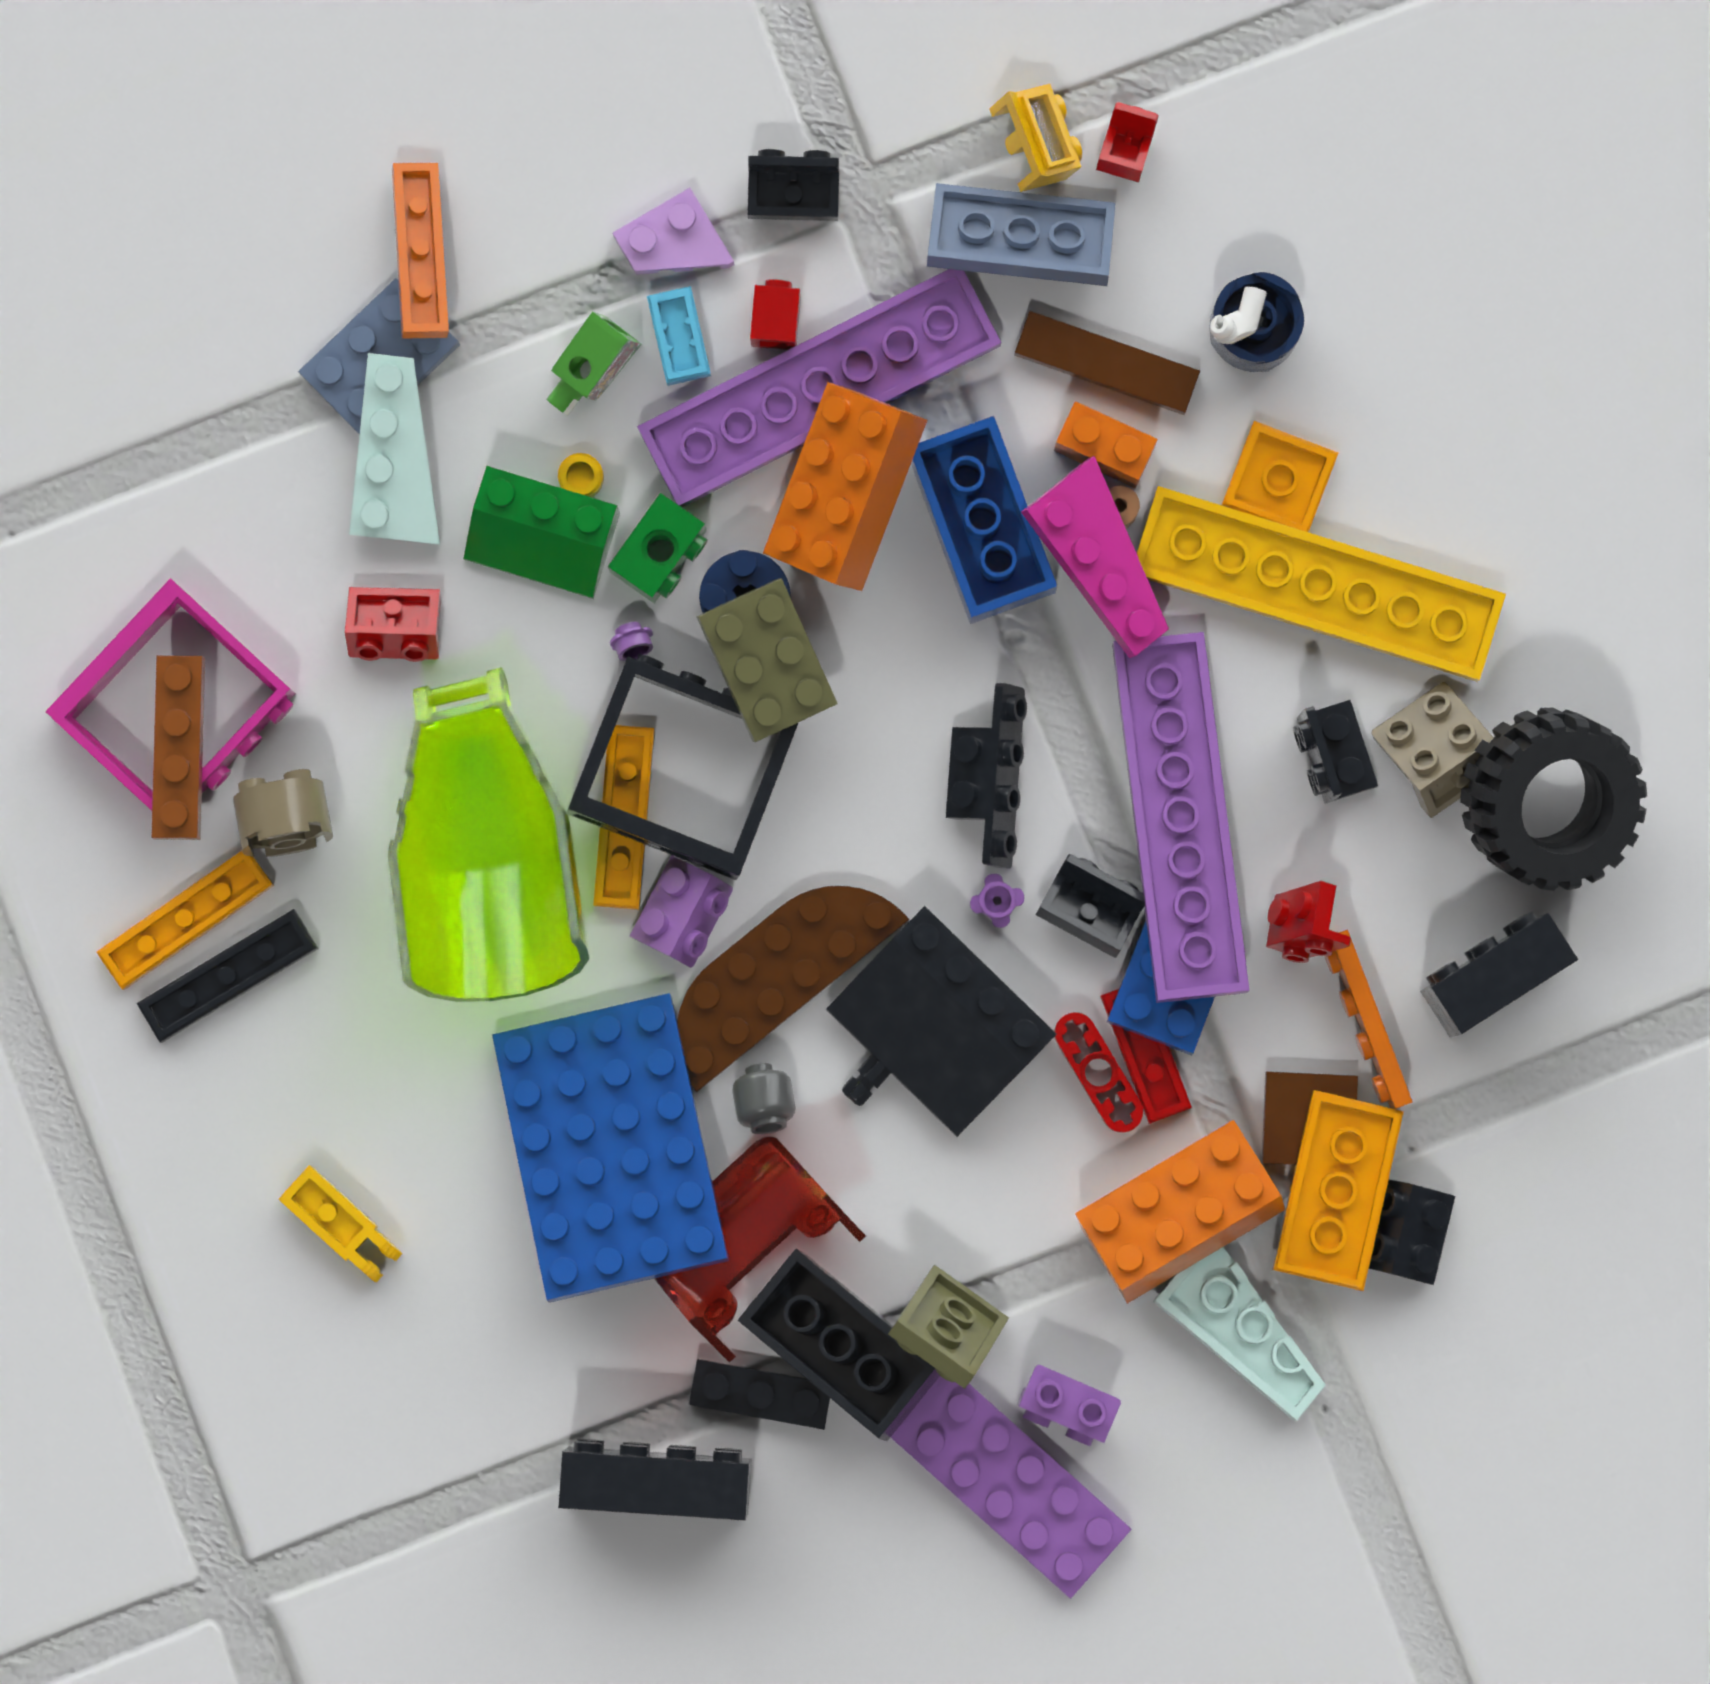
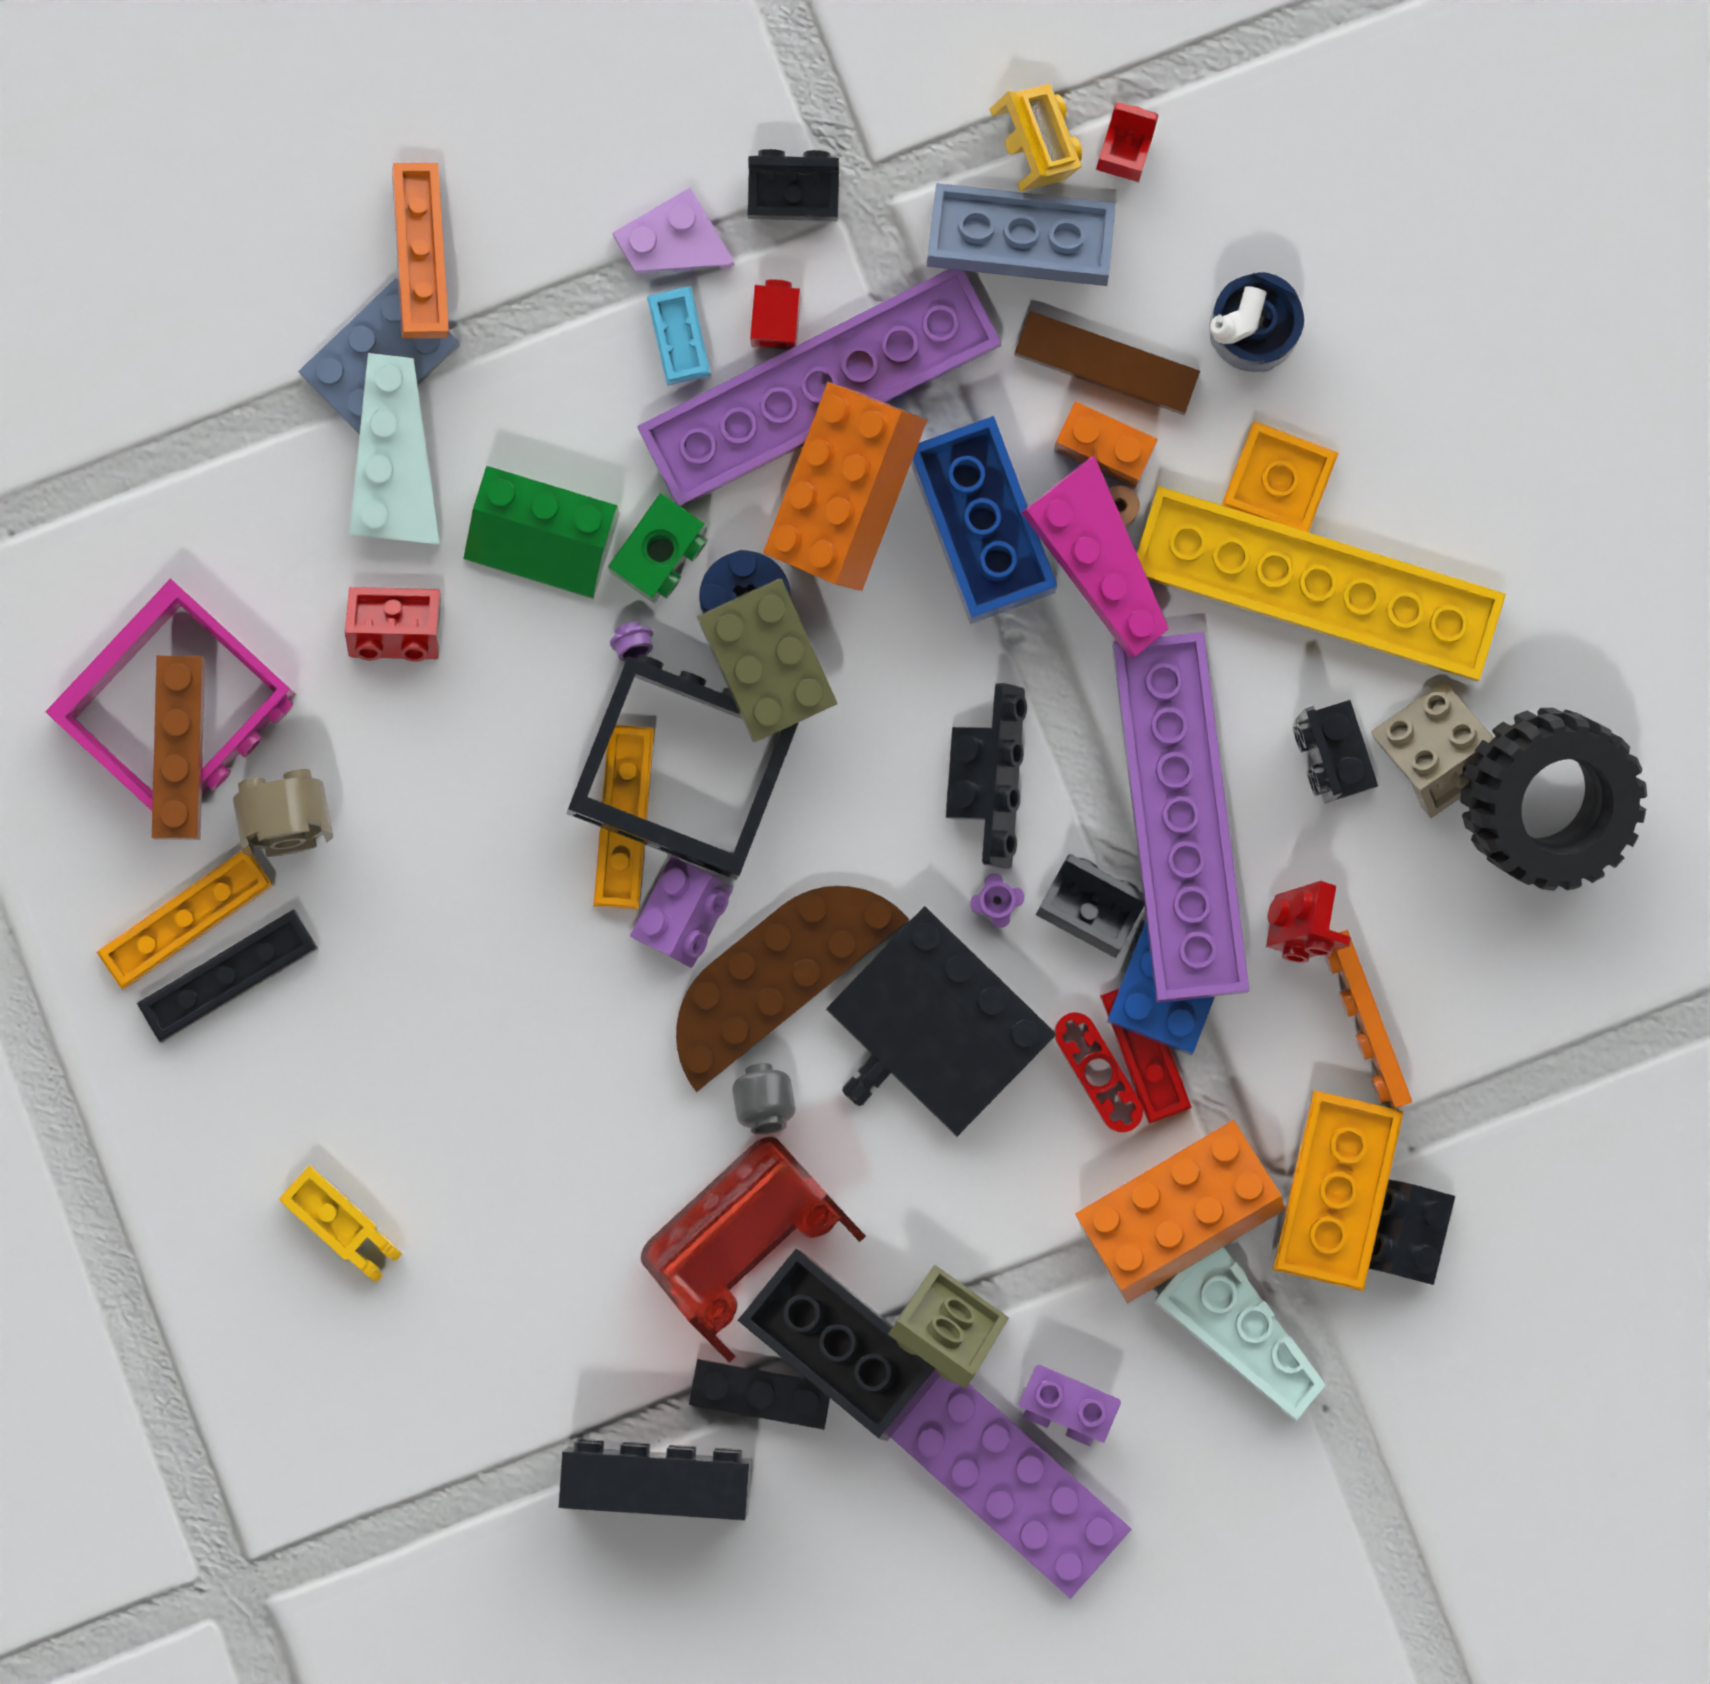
clear neon green windscreen [388,667,590,1002] -> none
blue plate [492,993,729,1303] -> none
bright green torso [546,311,642,416] -> none
yellow tile [558,453,604,497] -> none
reddish brown tile [1262,1071,1358,1165] -> none
black brick [1420,911,1579,1037] -> none

